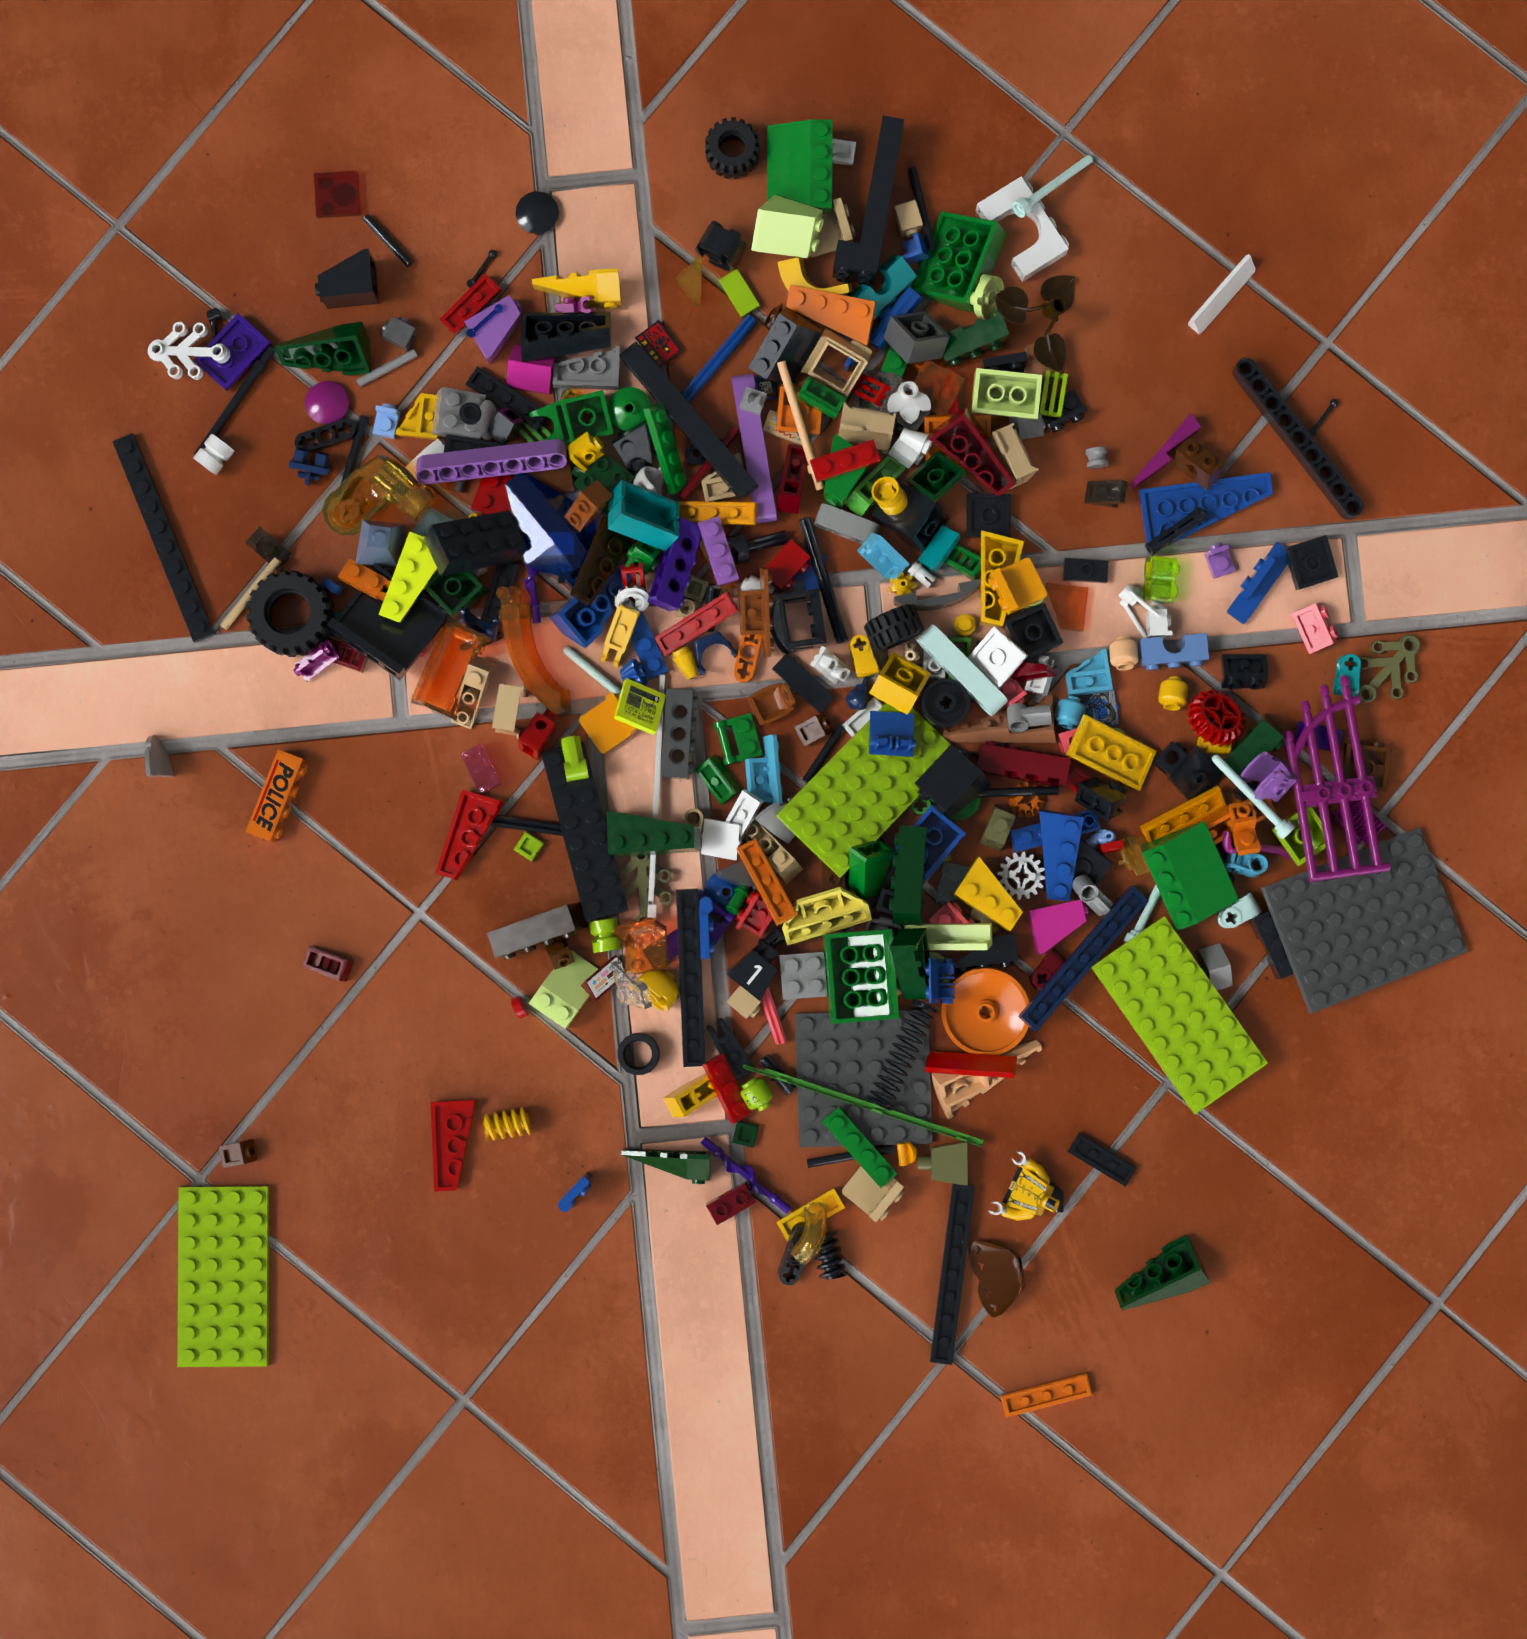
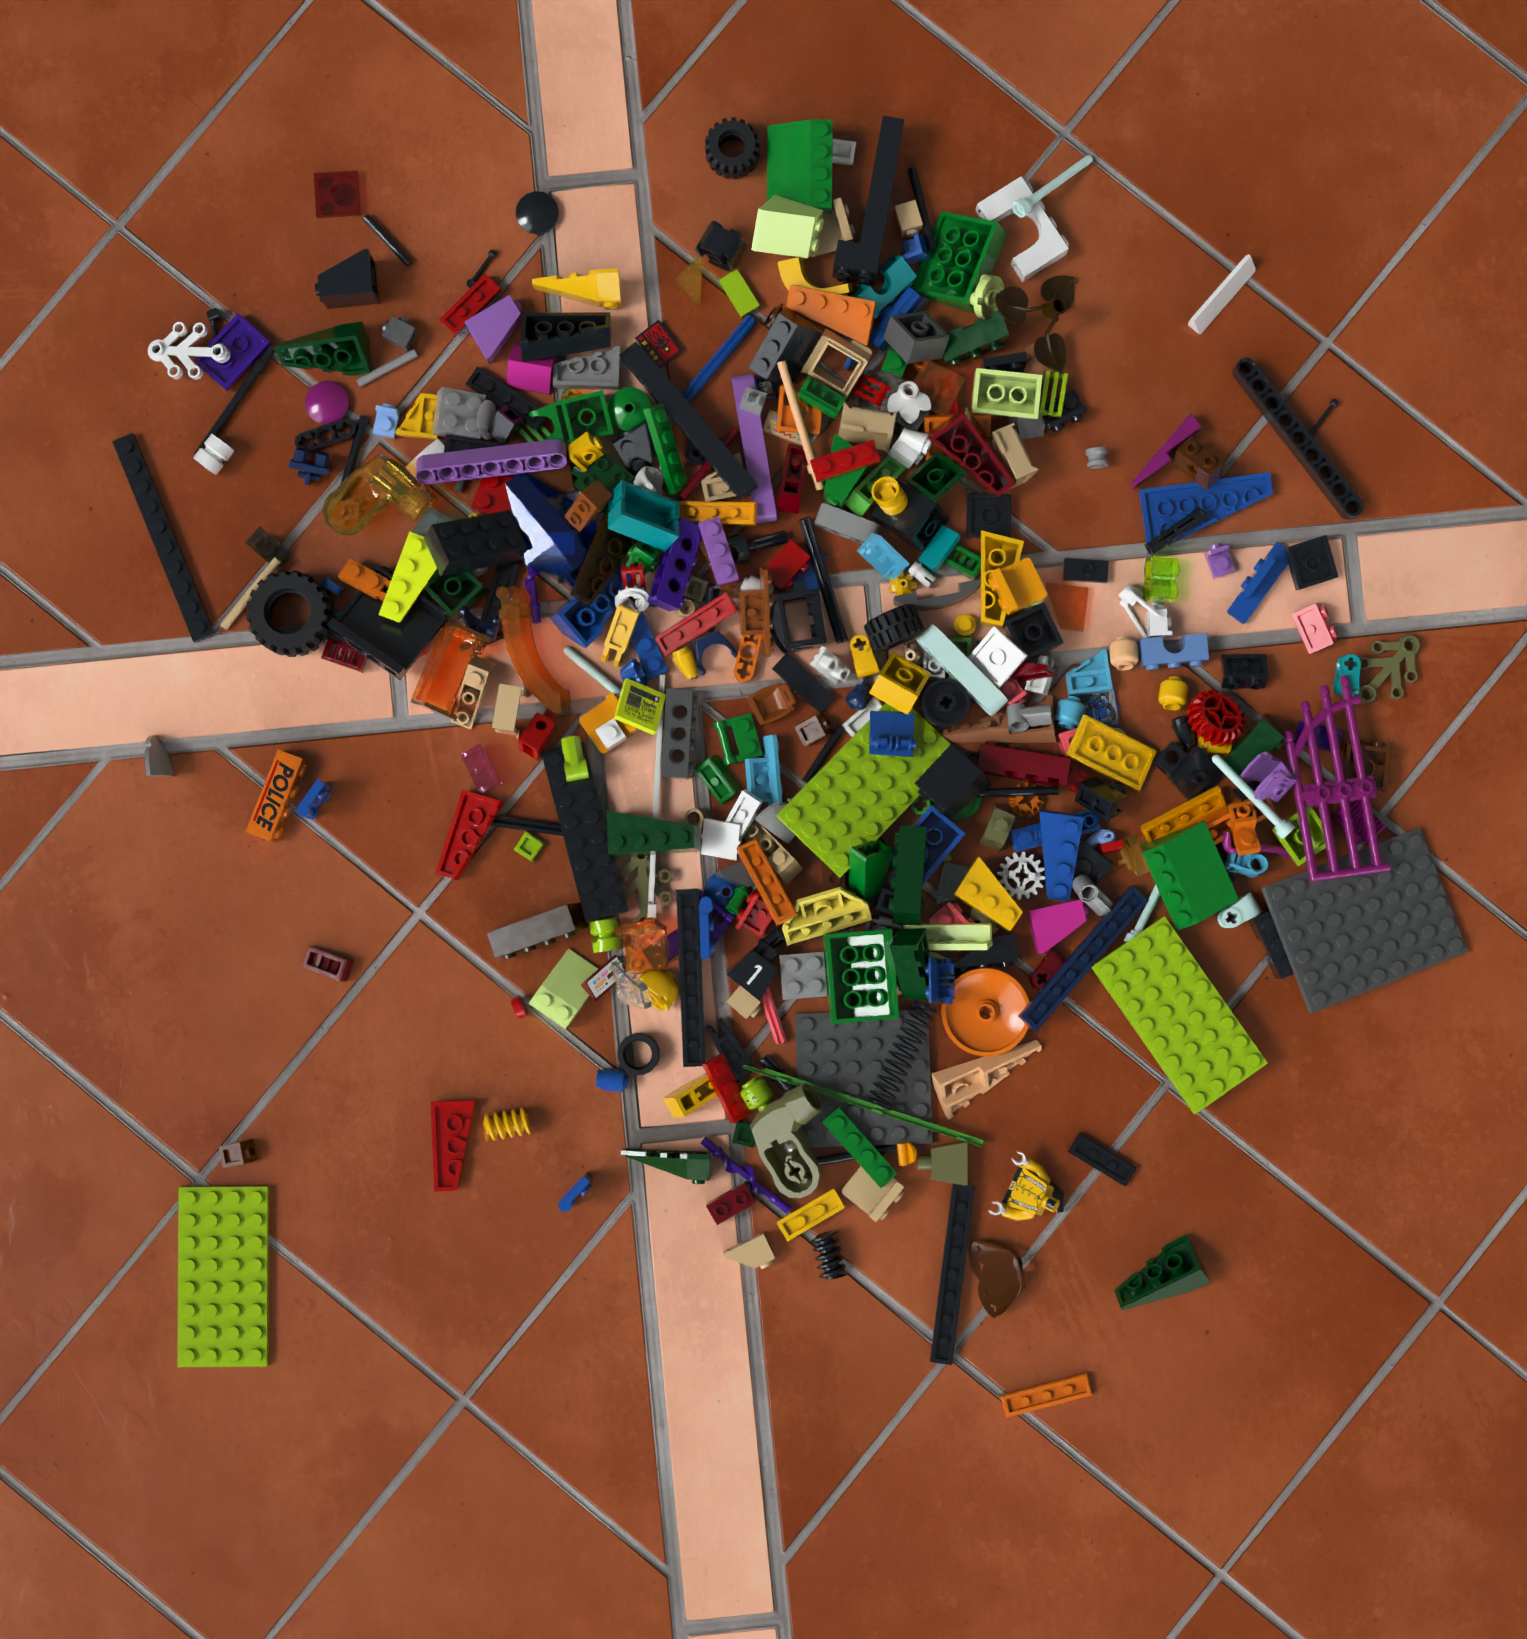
magenta hinge [293,639,340,682] -> none
sand blue slope [356,519,406,568] -> none
black plate [459,402,482,425] -> none
clear blue hinge [466,304,503,338] -> none
reddish brown bracket [545,938,575,970] -> none
magenta plate [555,295,595,313] -> none
black beam [778,1222,813,1285] -> none
clear yellow cylinder [792,1202,828,1265] -> none
red tile [925,1051,1017,1078] -> none
clear smoke slope [1084,480,1128,508] -> none
light grey slope [1198,943,1233,990] -> none
none -> blue plate [297,779,332,819]
none -> white brick [595,718,627,751]
none -> blue brick [596,1068,629,1092]
none -> tan slope [723,1232,775,1269]
none -> olive piece [750,1083,823,1198]
none -> black cone [1171,715,1196,748]

